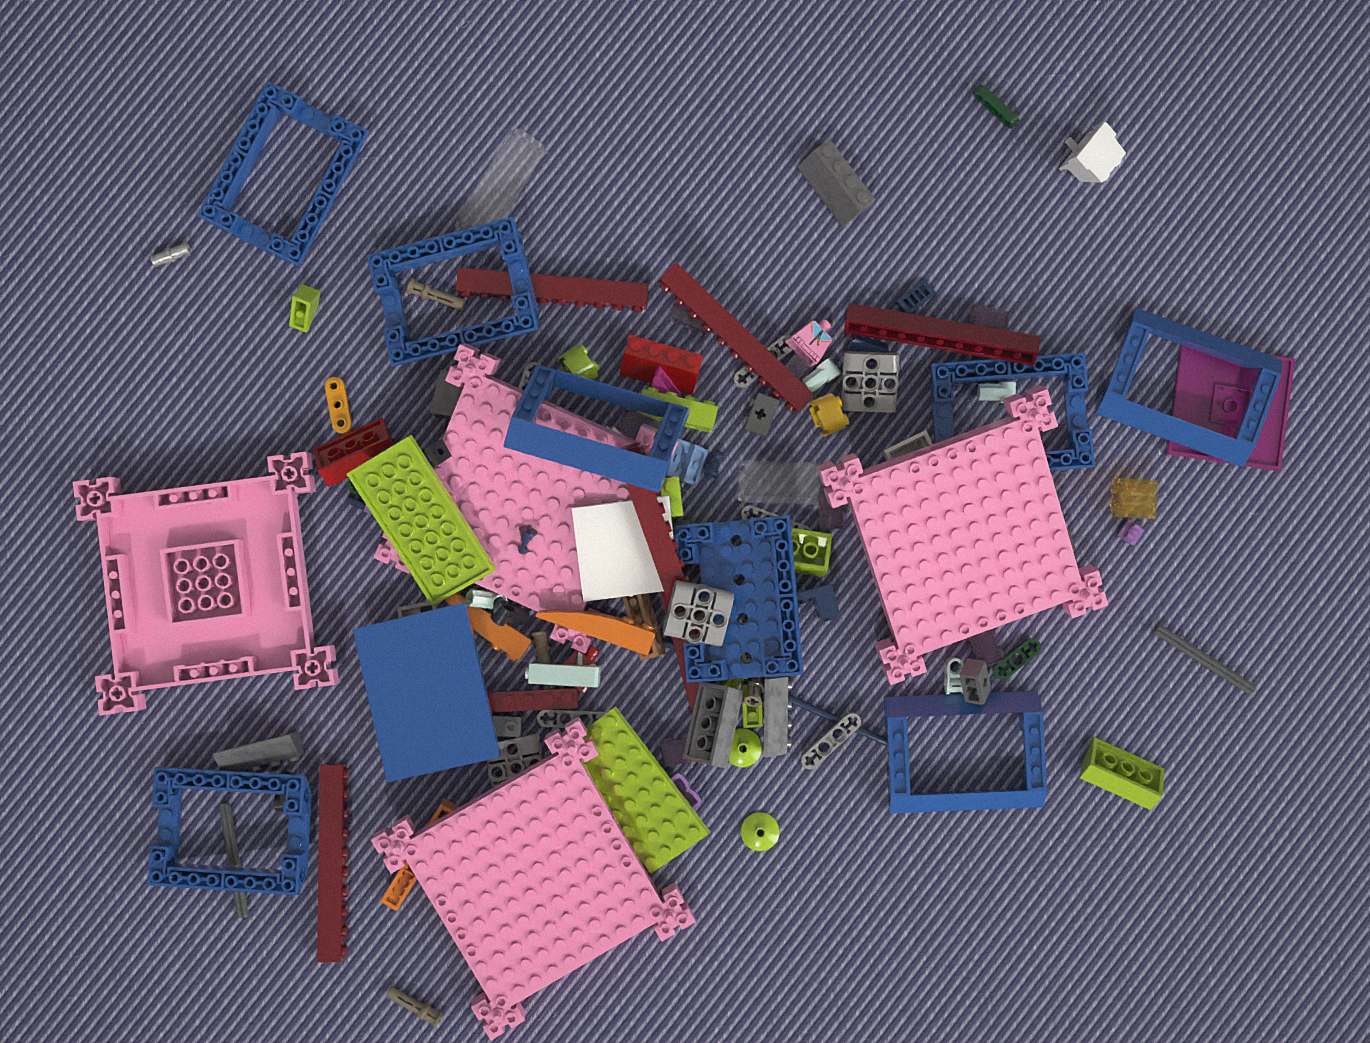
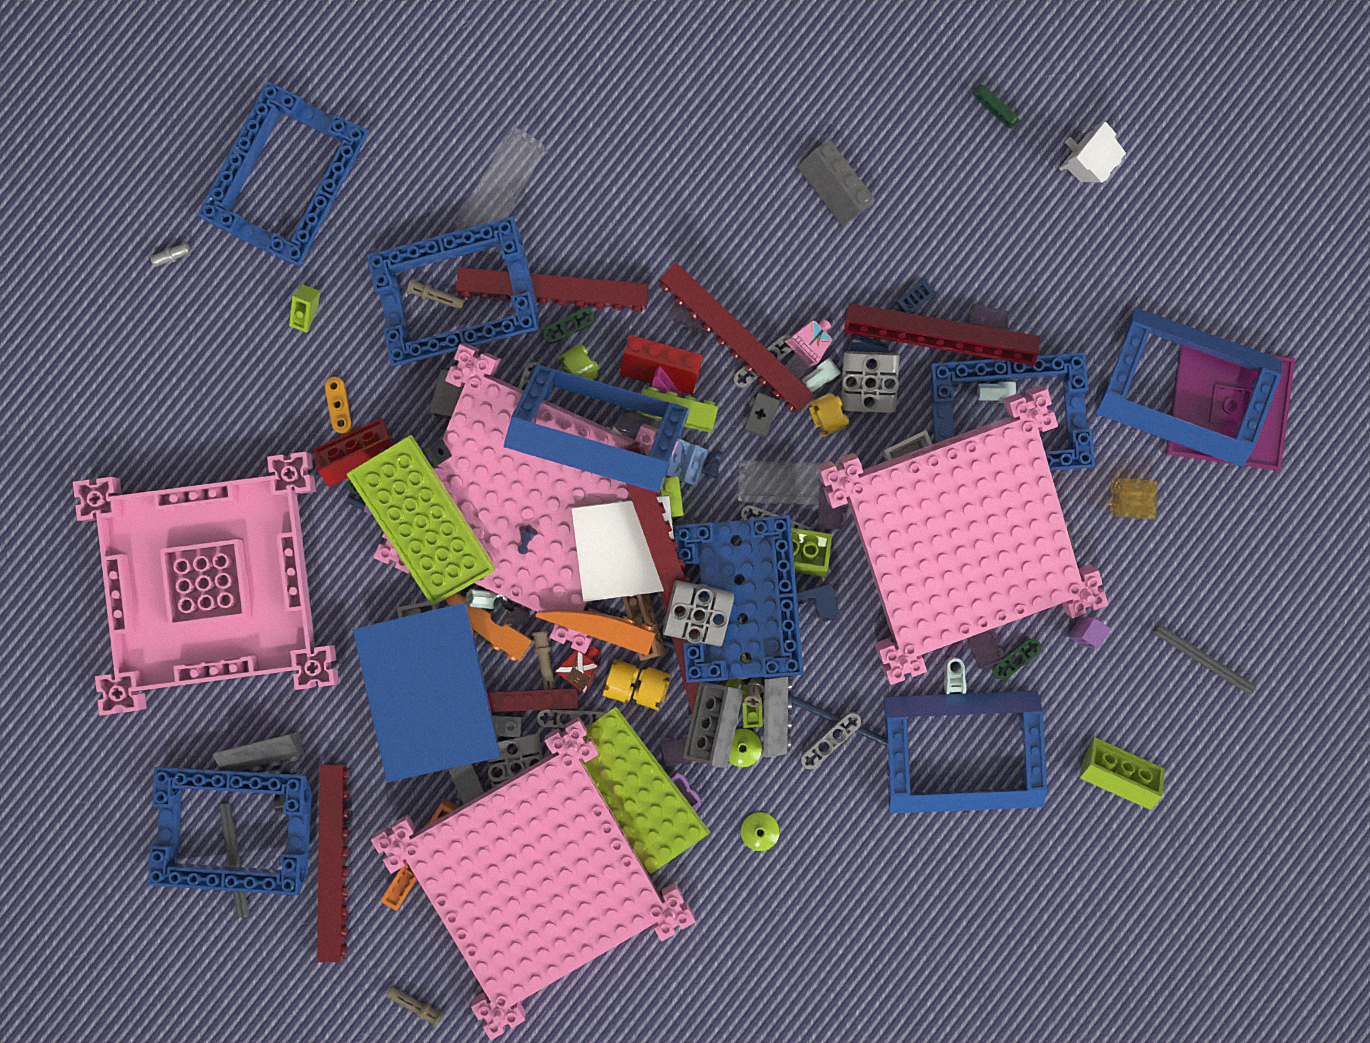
light aqua slope [525,663,601,687] -> none
dark grey brick [959,658,991,705] -> none
medium lavender tile [1116,519,1145,546] -> none
none -> dark grey brick [448,763,487,804]
none -> dark green beam [543,308,595,344]
none -> yellow brick [602,659,639,703]
none -> yellow brick [633,667,671,711]
none -> medium lavender brick [1067,616,1111,649]

